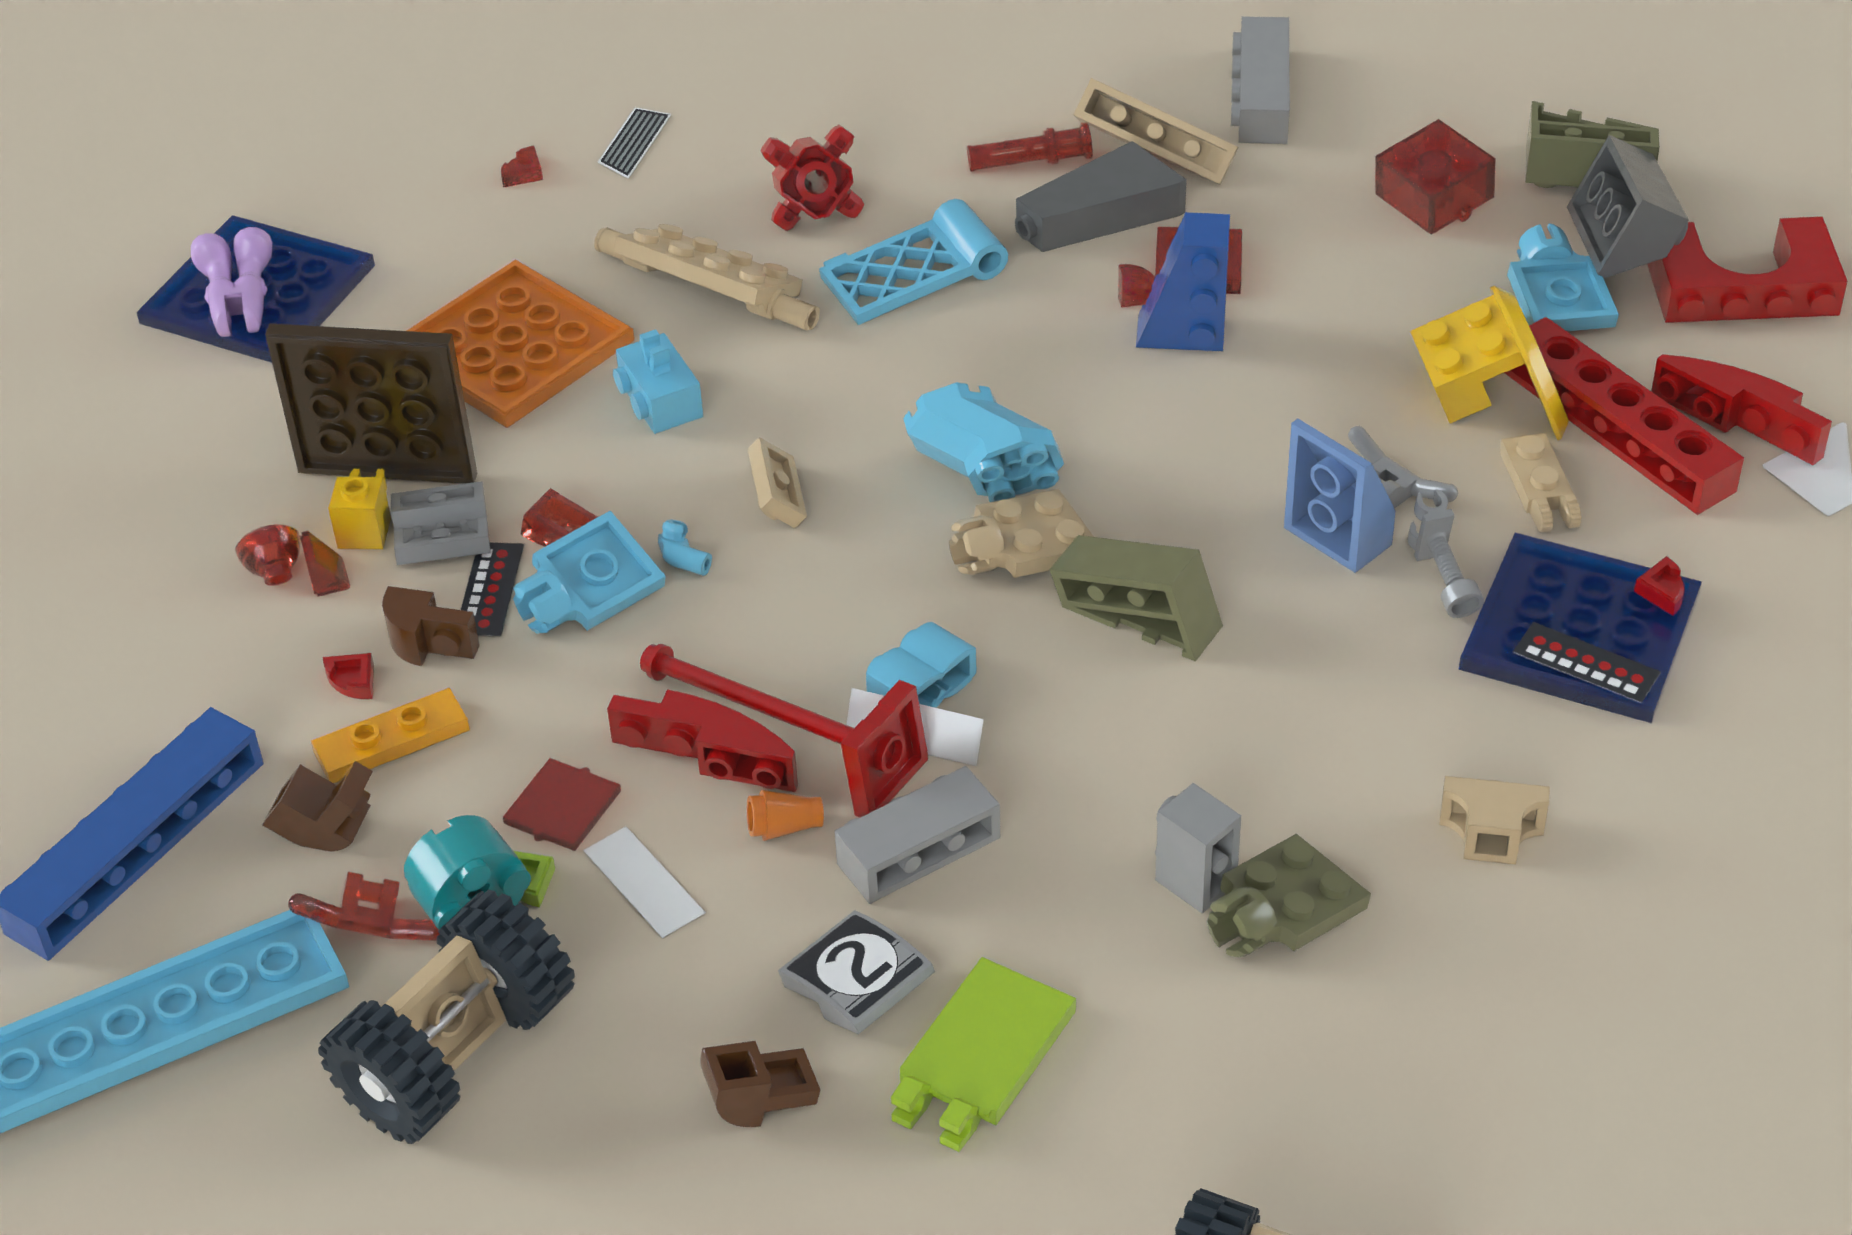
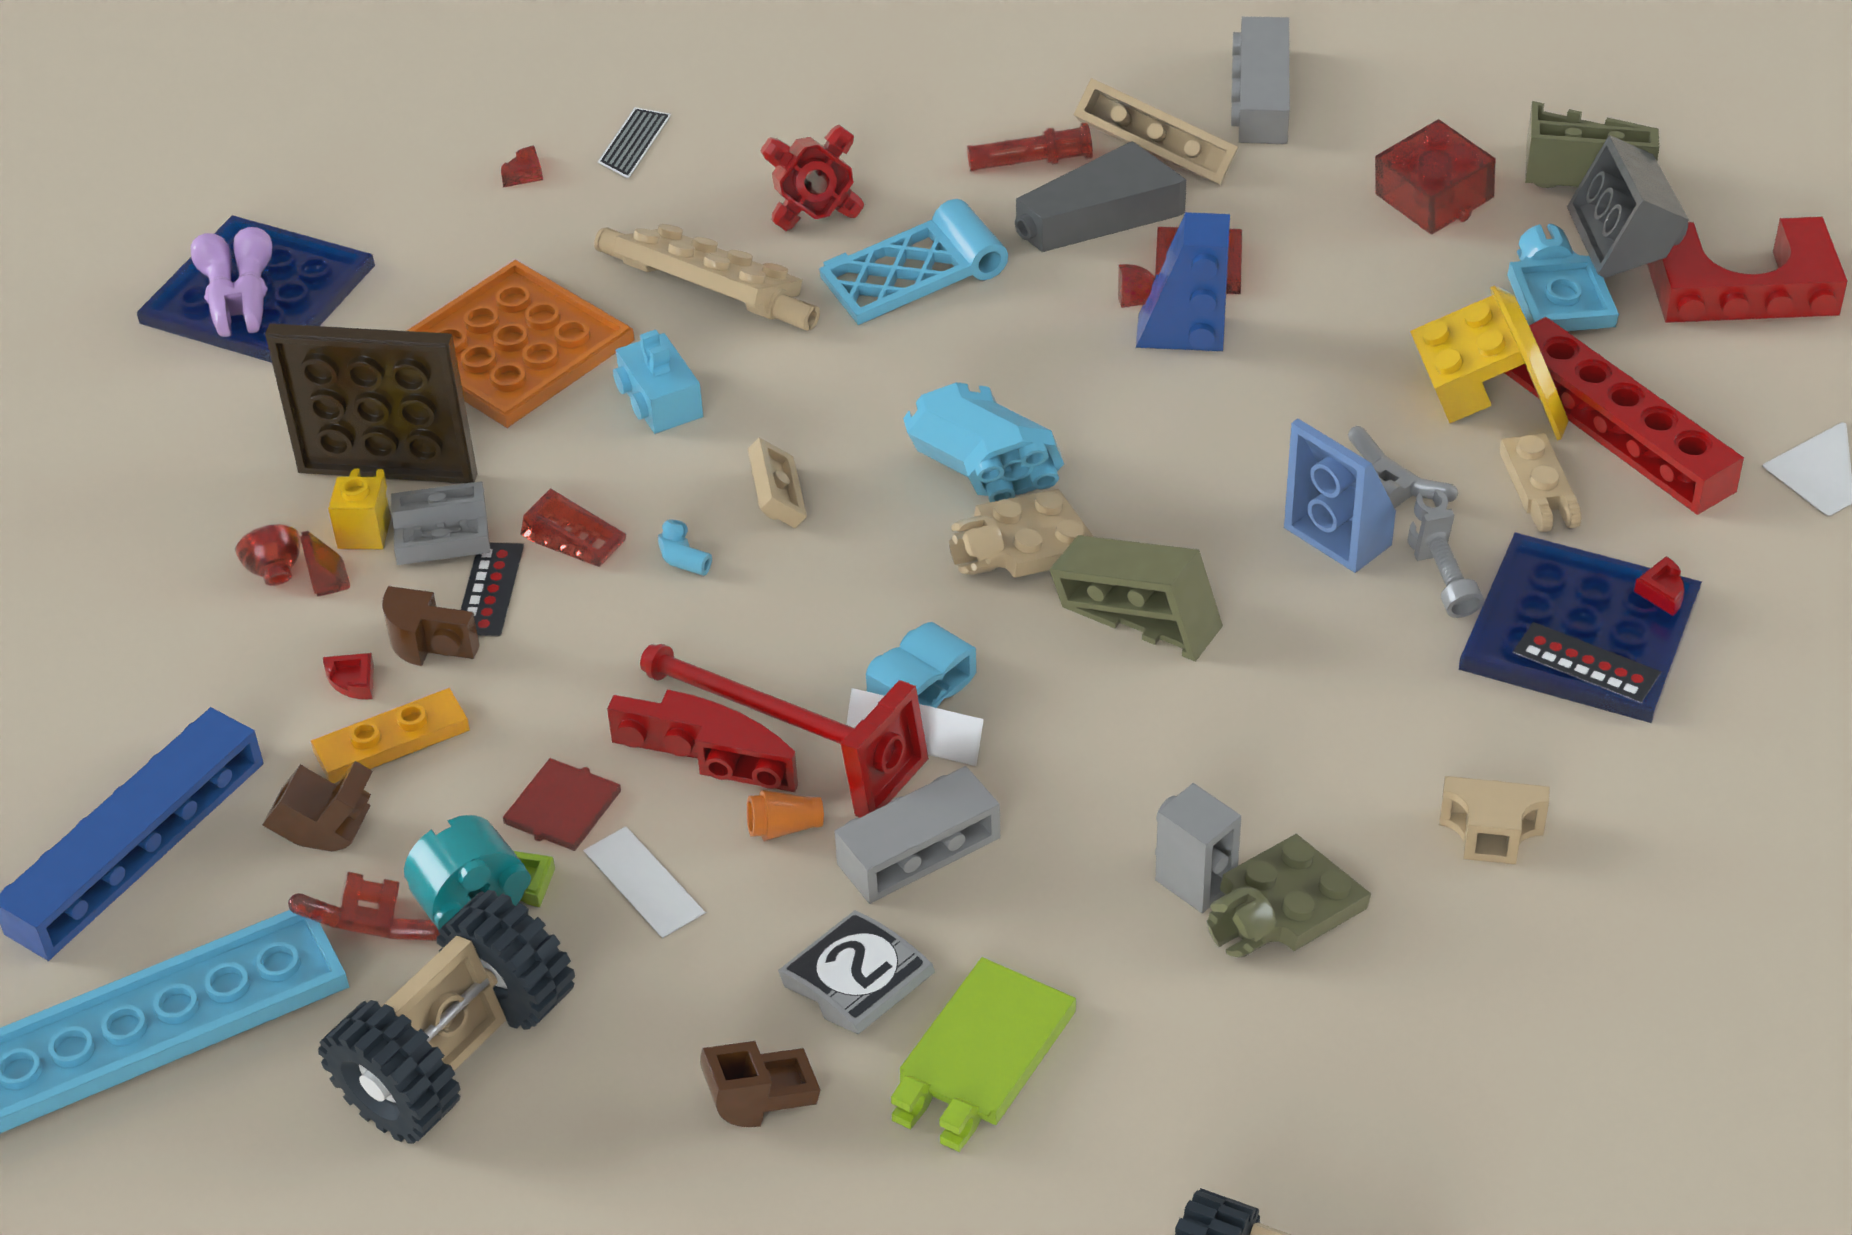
medium azure plate [513,510,666,634] -> none
red slope [1651,354,1832,465] -> none

